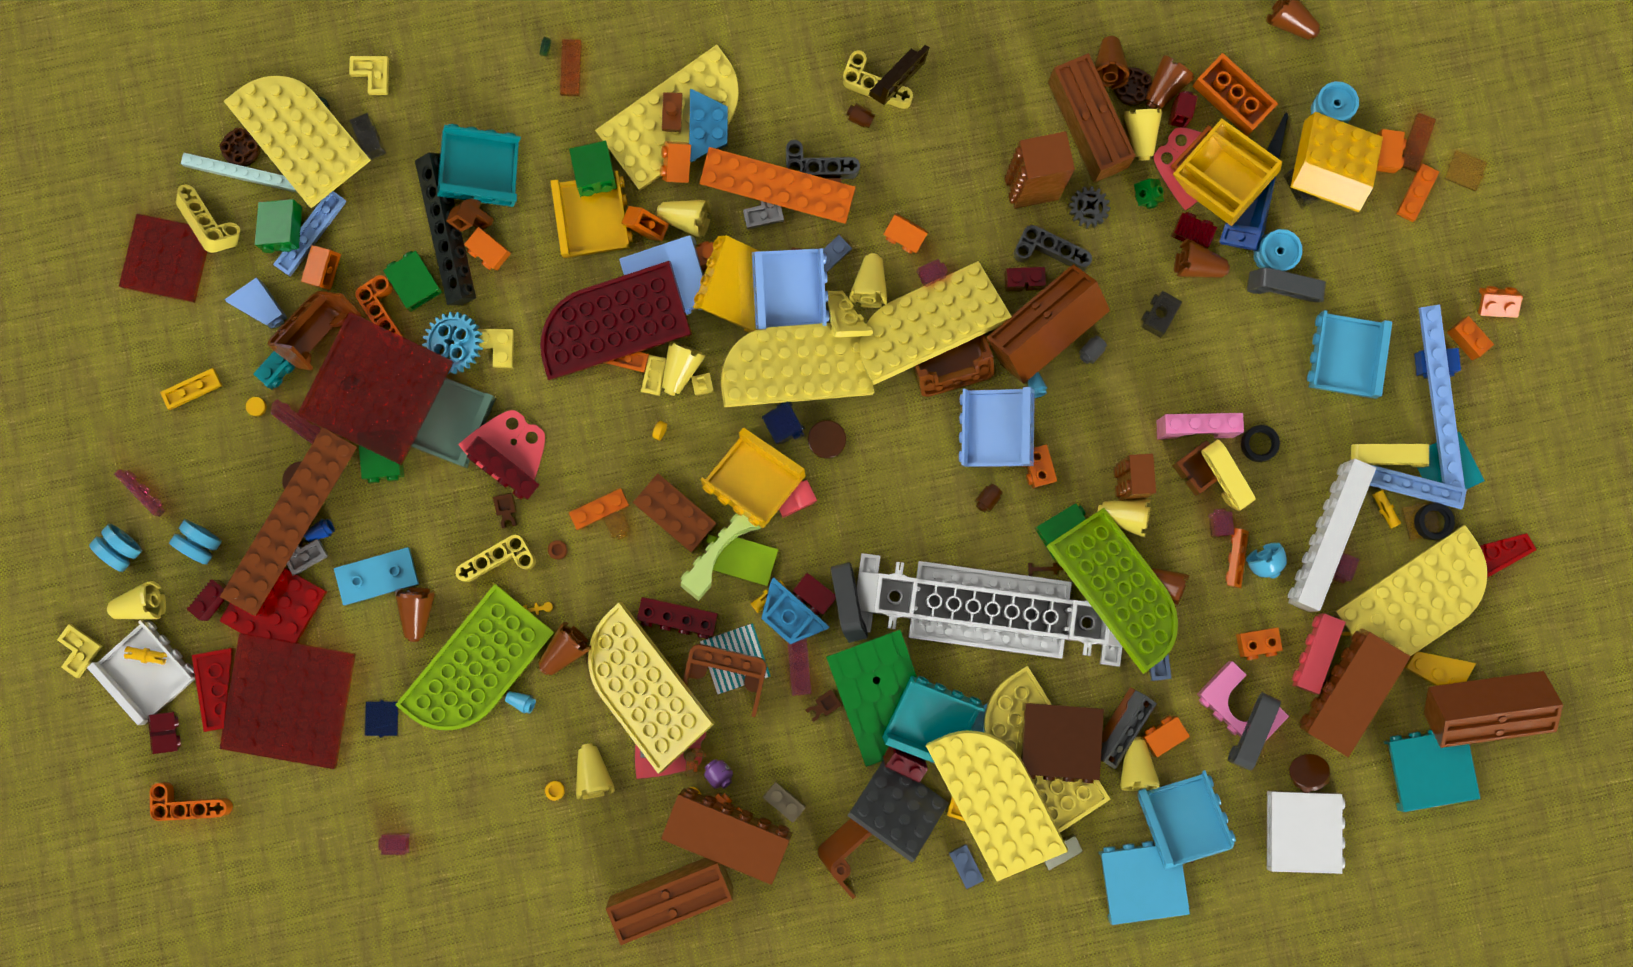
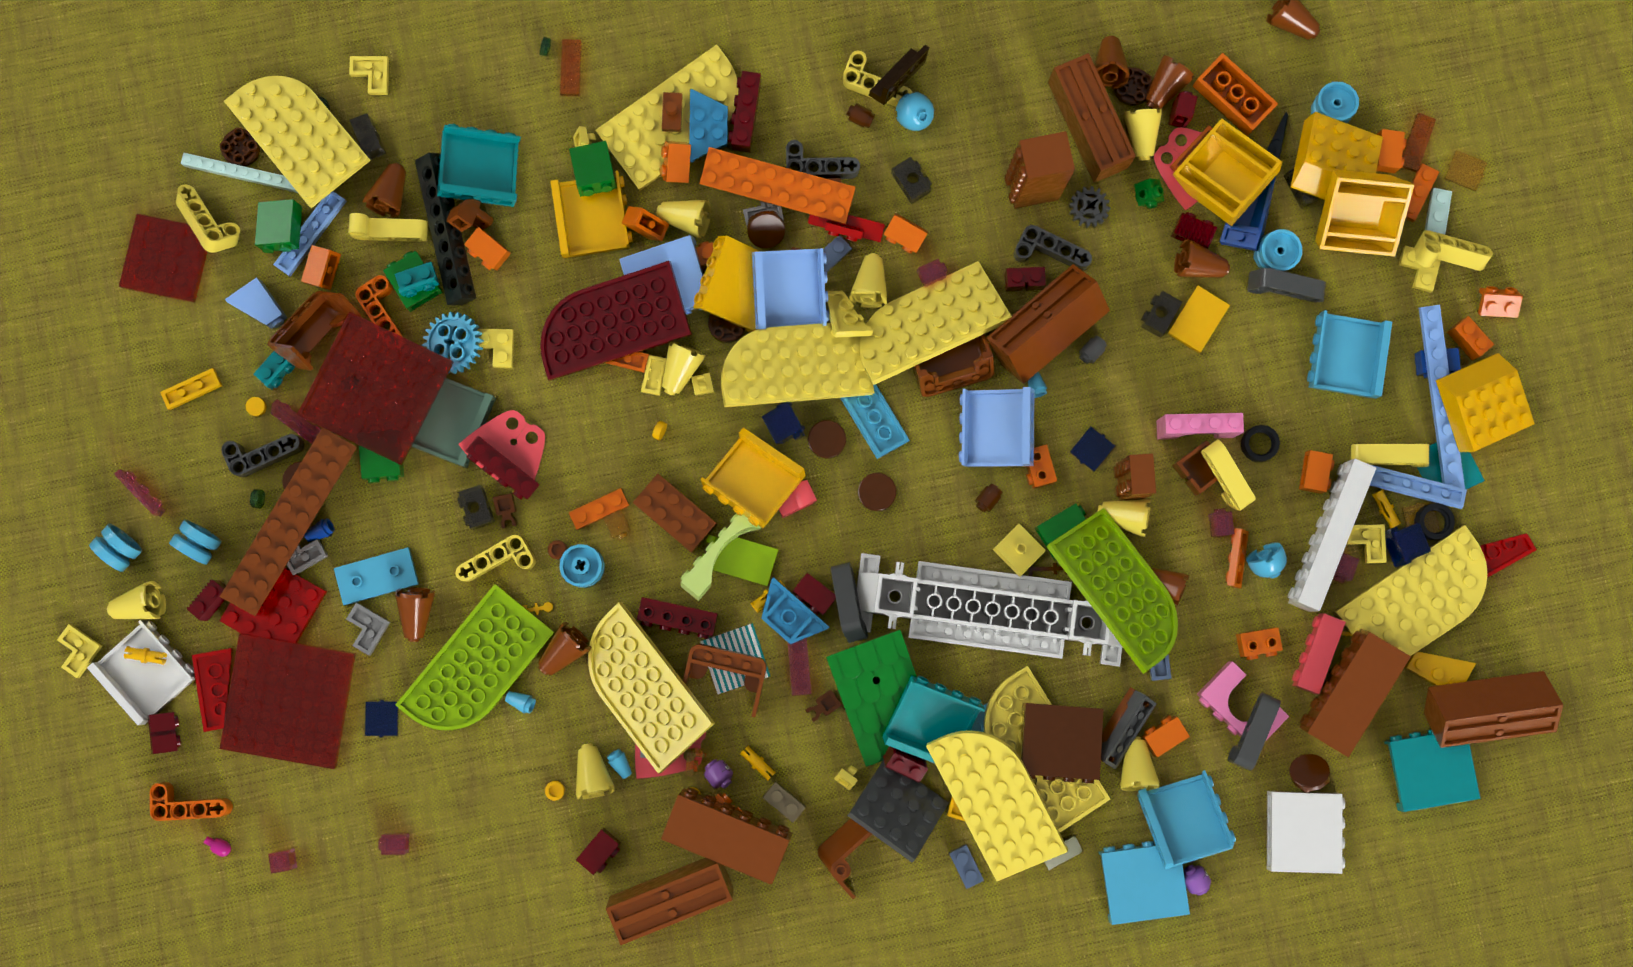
none -> dark pink cylinder [204,836,231,857]
none -> dark grey beam [221,434,305,477]
none -> clear green tile [250,489,265,509]
none -> clear pink brick [268,848,297,874]
none -> light grey plate [346,603,391,656]
none -> light yellow beam [348,213,428,242]
none -> dark orange cone [363,163,406,218]
none -> teal bracket [395,262,440,298]
none -> clear smoke brick [457,485,495,530]
none -> medium azure wheel [559,544,605,588]
none -> light yellow tile [573,126,596,147]
none -> dark red piece [576,828,621,875]
none -> medium azure cone [607,749,632,779]
none -> reddish brown tile [708,314,745,343]
none -> dark red brick [728,71,761,153]
none -> yellow pin [740,745,776,781]
none -> reddish brown tile [747,211,785,249]
none -> red bracket [808,214,885,242]
none -> light yellow tile [834,765,858,790]
none -> medium azure plate [840,384,910,459]
none -> reddish brown tile [858,473,896,511]
none -> clear smoke brick [891,157,932,204]
none -> medium azure cylinder [896,92,934,131]
none -> light yellow plate [993,524,1046,577]
none -> clear blue piece [1070,426,1115,472]
none -> yellow tile [1167,285,1230,353]
none -> medium lavender head [1184,865,1211,895]
none -> orange brick [1299,450,1335,494]
none -> yellow slope [1315,169,1414,256]
none -> light yellow plate [1346,524,1387,564]
none -> clear blue plate [1385,523,1431,568]
none -> light yellow plate [1399,245,1441,293]
none -> light yellow beam [1414,230,1493,271]
none -> light aqua plate [1425,188,1452,235]
none -> yellow slope [1436,353,1535,452]

